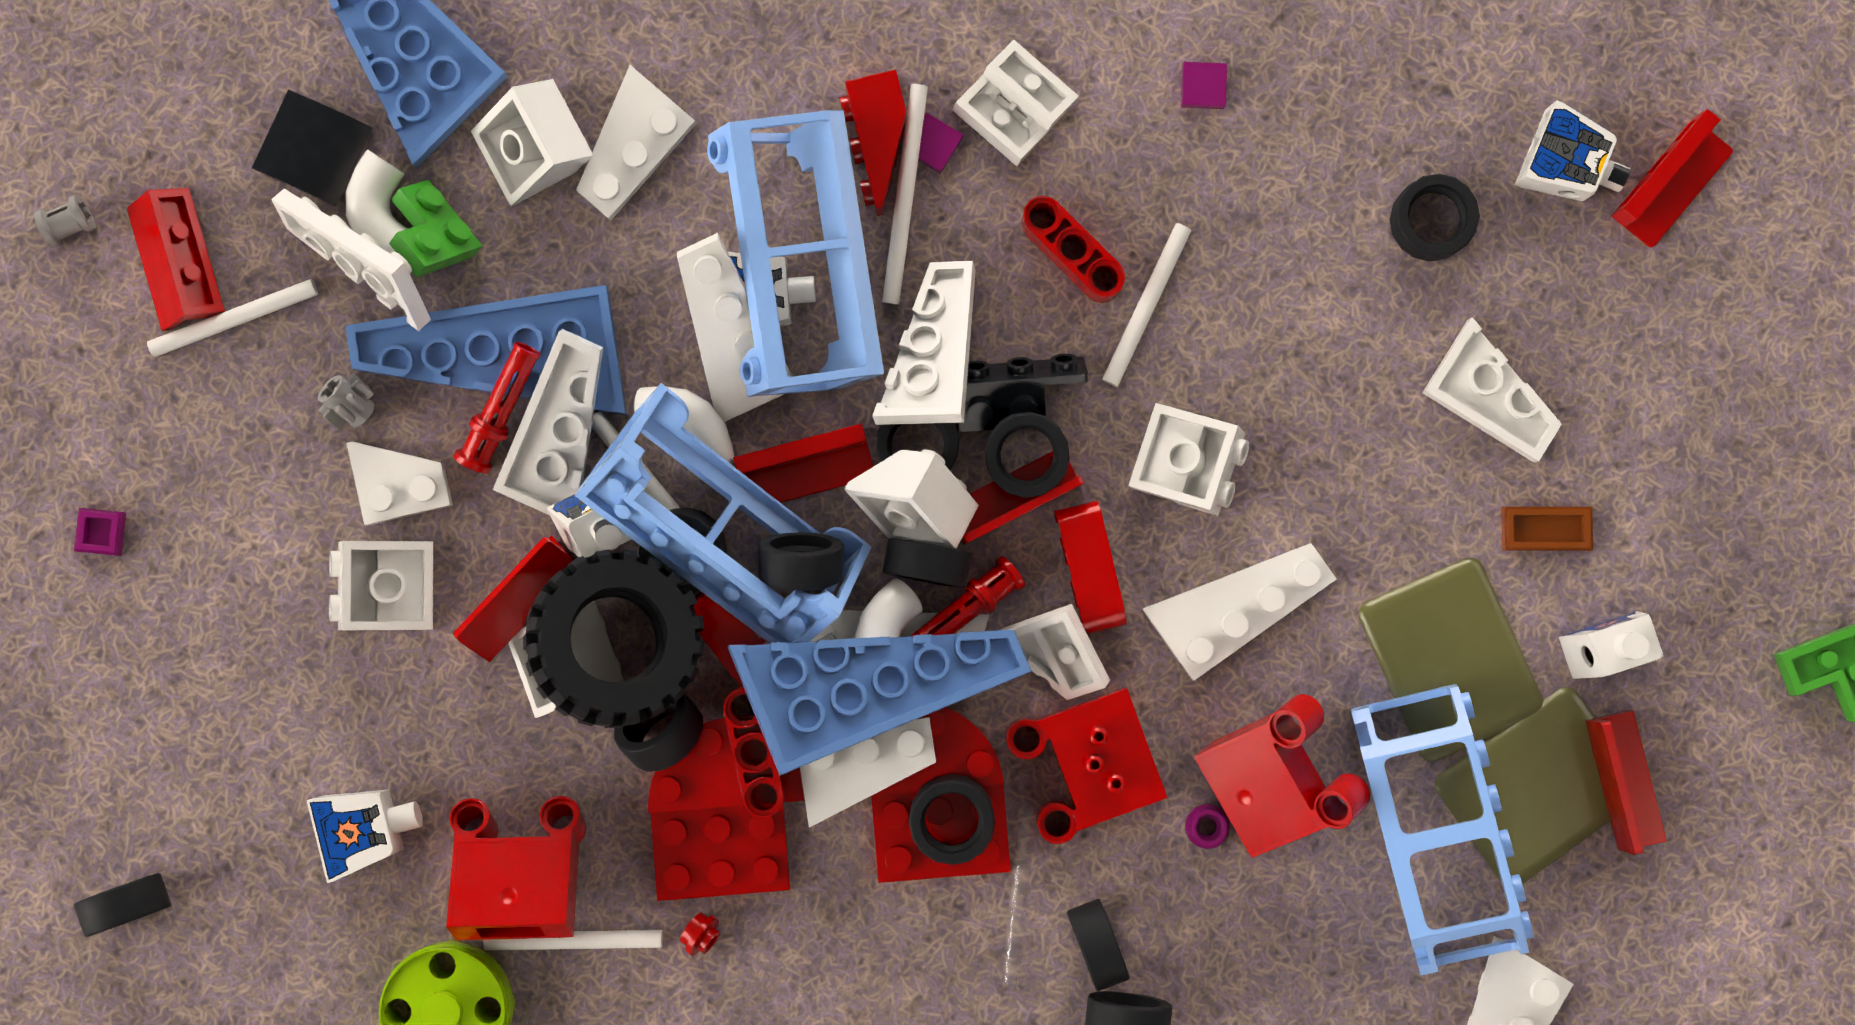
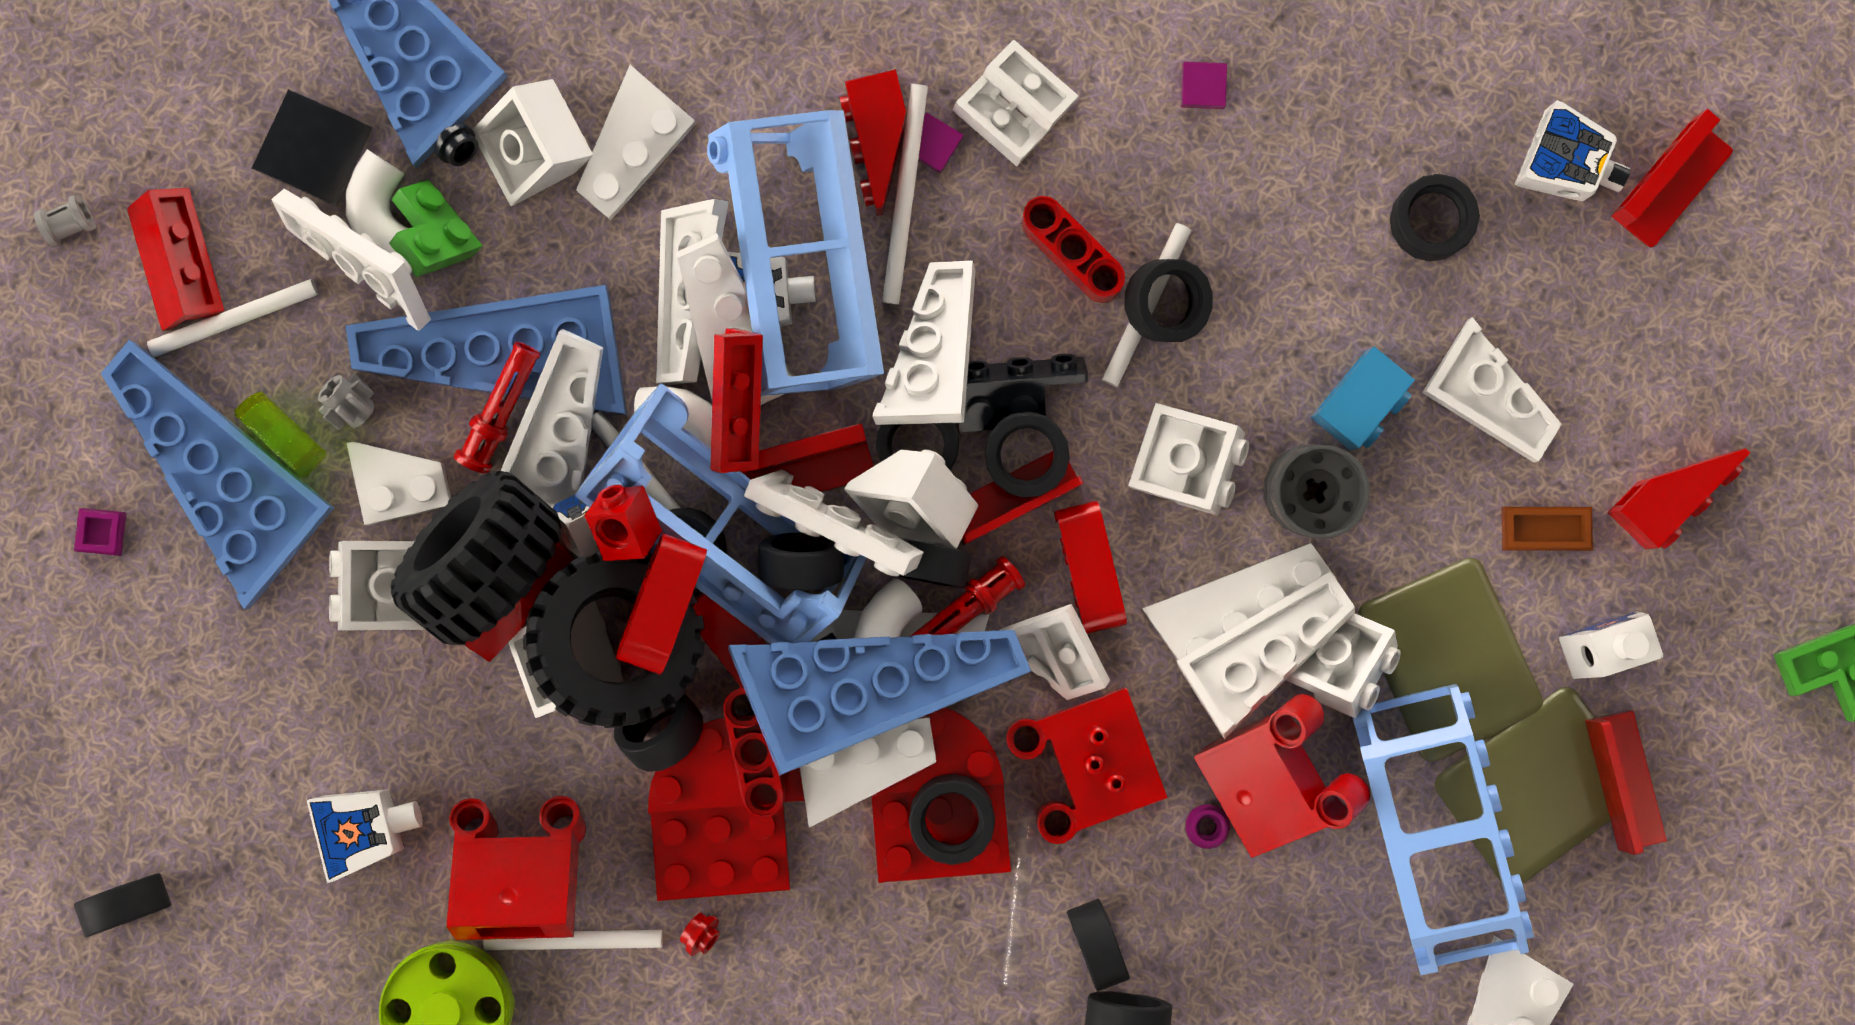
none -> medium blue wing [101,340,335,609]
none -> clear neon green brick [234,391,327,478]
none -> black tyre [391,471,562,645]
none -> black plate [435,124,478,166]
none -> red brick [584,485,662,561]
none -> red beam [616,533,707,675]
none -> white wing [656,199,729,385]
none -> red panel [710,328,763,473]
none -> white wing [744,470,924,576]
none -> black tyre [1124,259,1213,342]
none -> white wing [1177,571,1355,739]
none -> dark grey wheel [1263,445,1370,538]
none -> white plate [1286,614,1401,719]
none -> dark azure brick [1310,346,1415,451]
none -> red slope [1607,448,1750,549]

